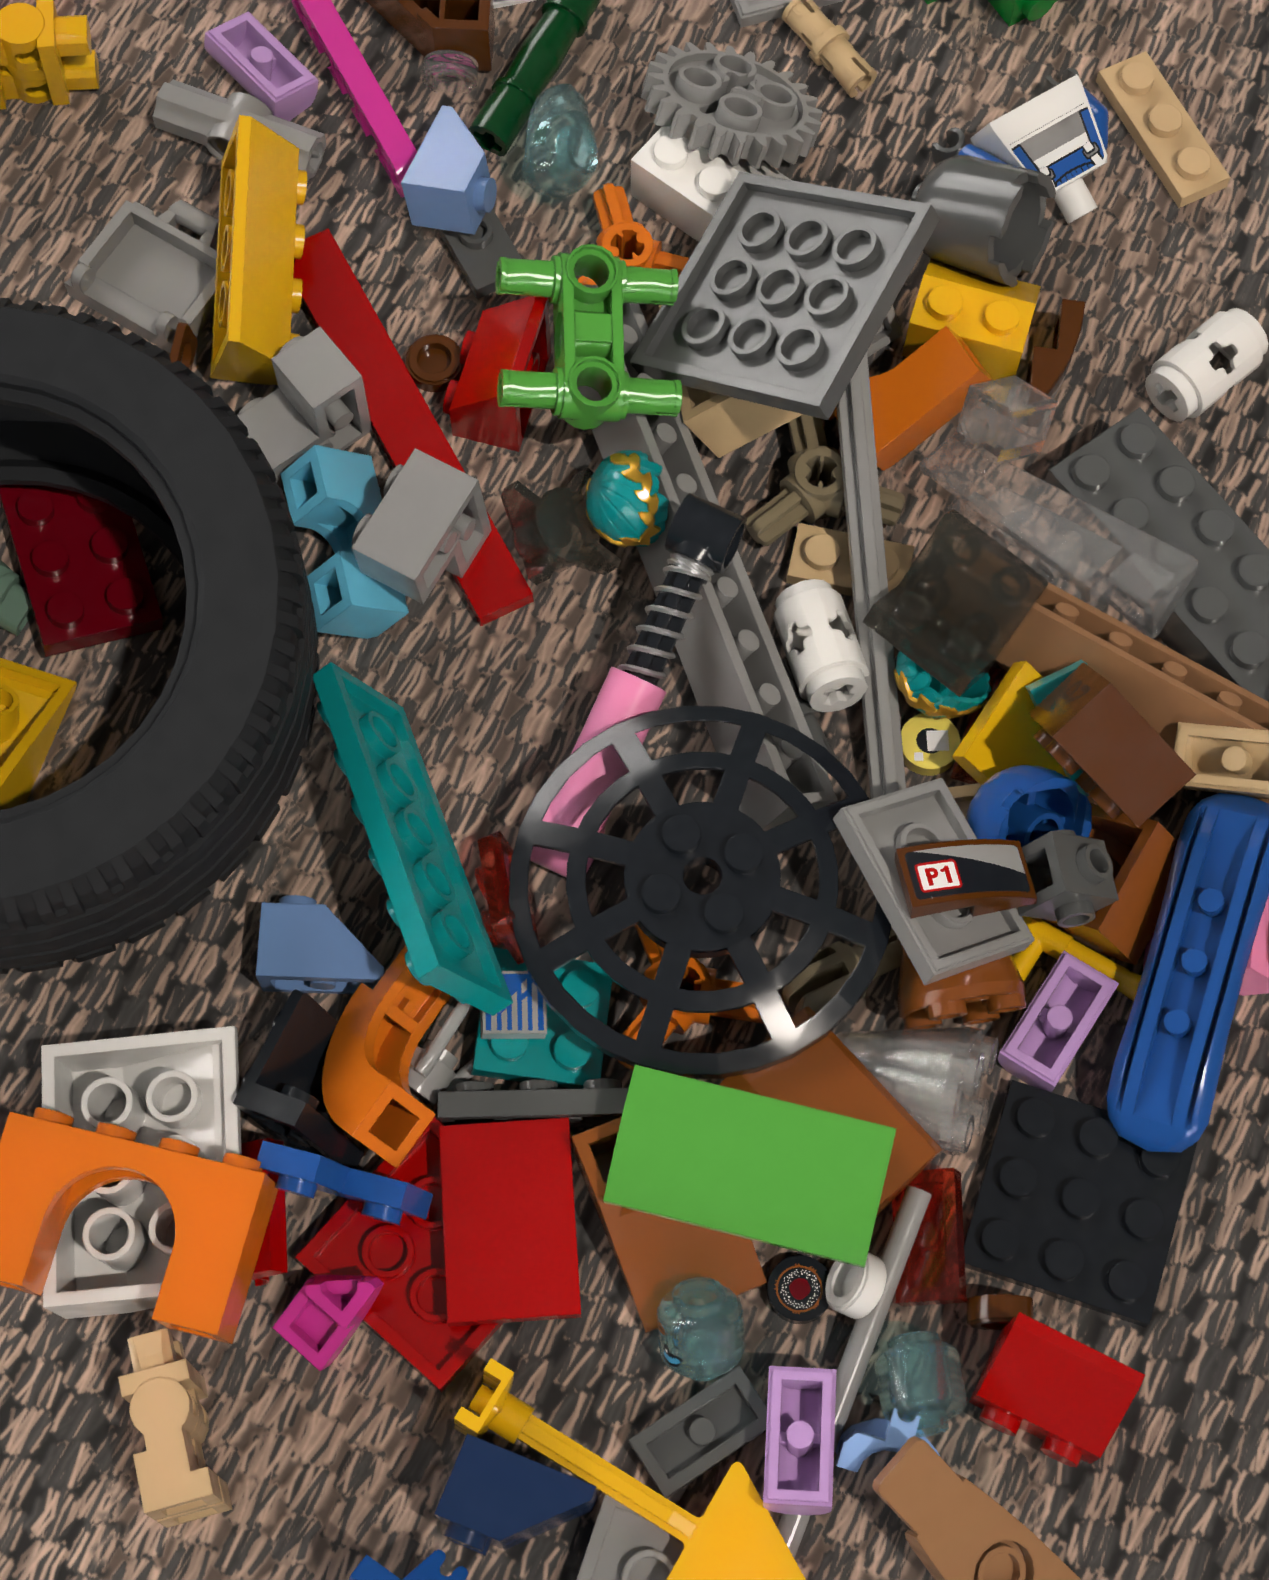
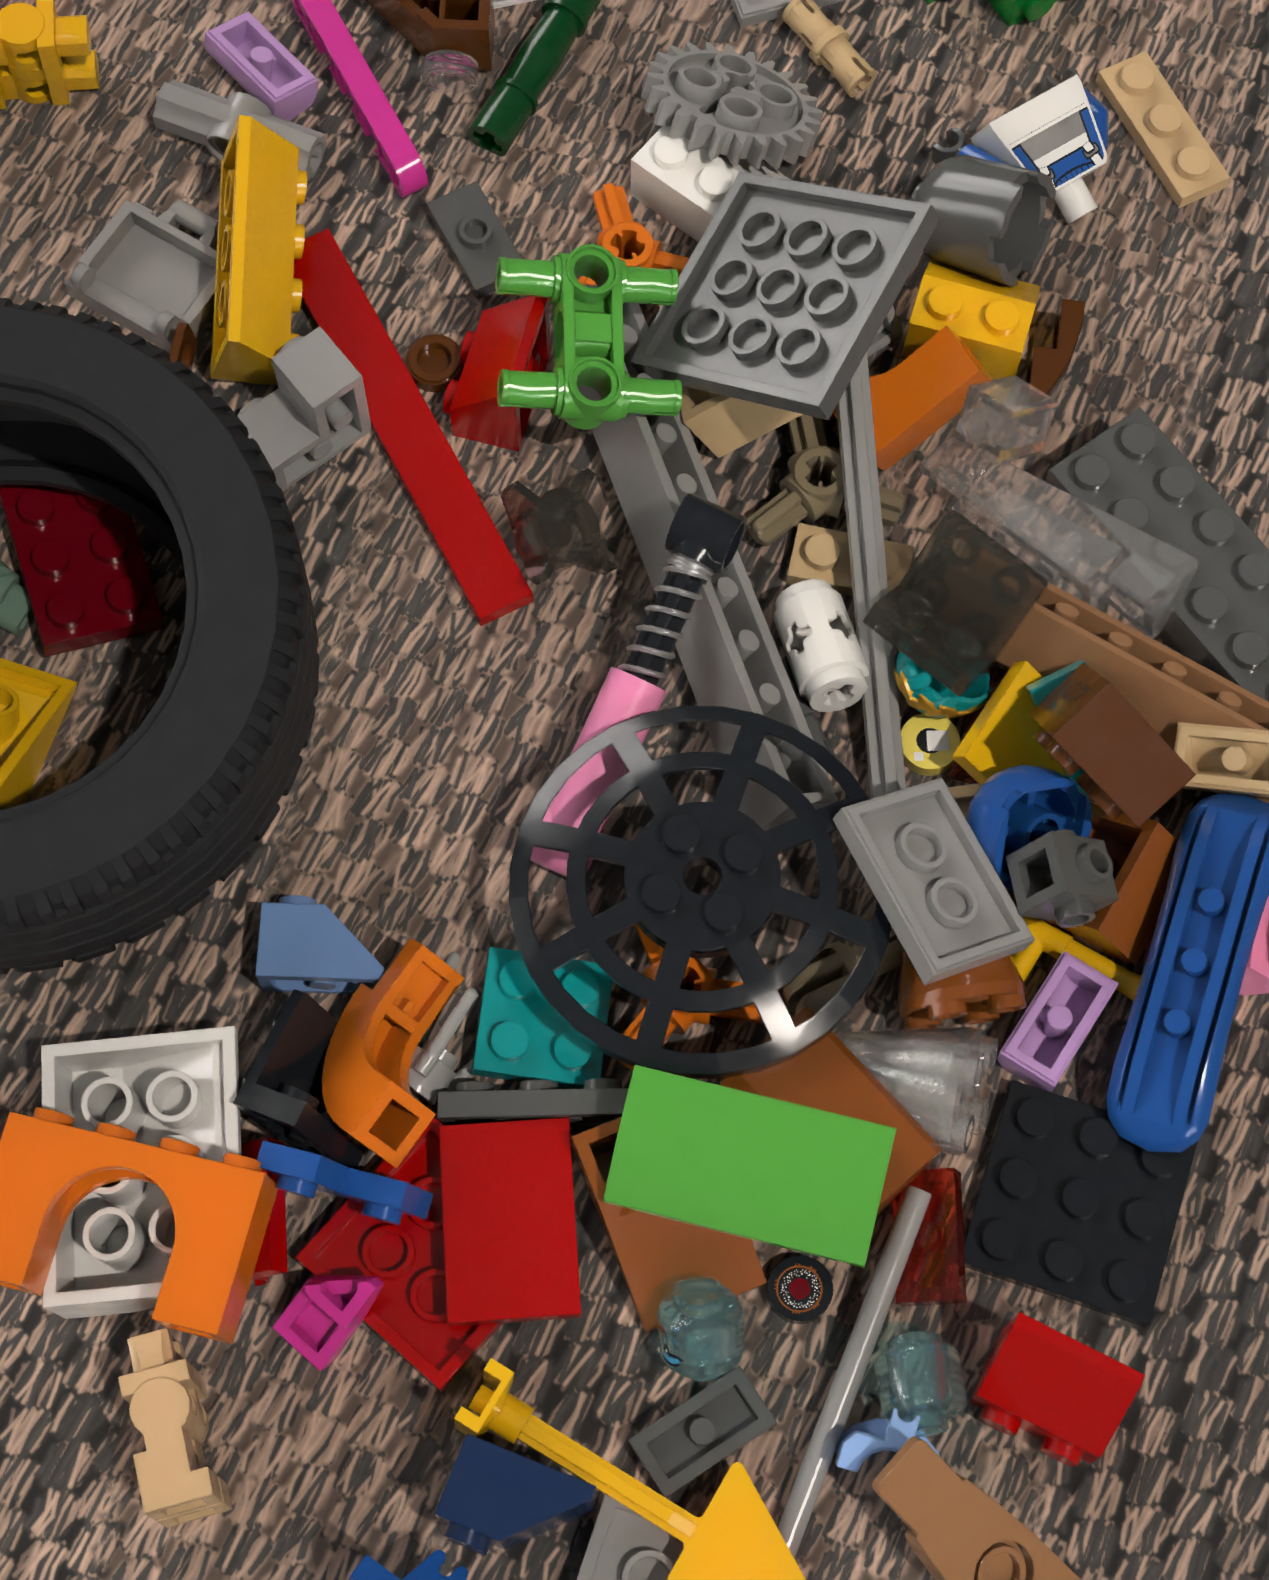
medium azure arch [281,445,409,639] -> none
teal plate [313,662,513,1016] -> none
light grey brick [351,448,492,604] -> none
medium blue slope [401,105,497,235] -> none
clear red plate [475,830,539,965] -> none
tile [480,971,547,1039] -> none
clear light blue hat [522,83,598,200] -> none
teal hair [586,450,669,548] -> none
lavender brick [763,1366,837,1515] -> none
white tile [825,1252,887,1319] -> none
slope [894,839,1037,918] -> none
reddish brown tile [967,1294,1034,1330] -> none
white piece [1145,308,1268,422] -> none

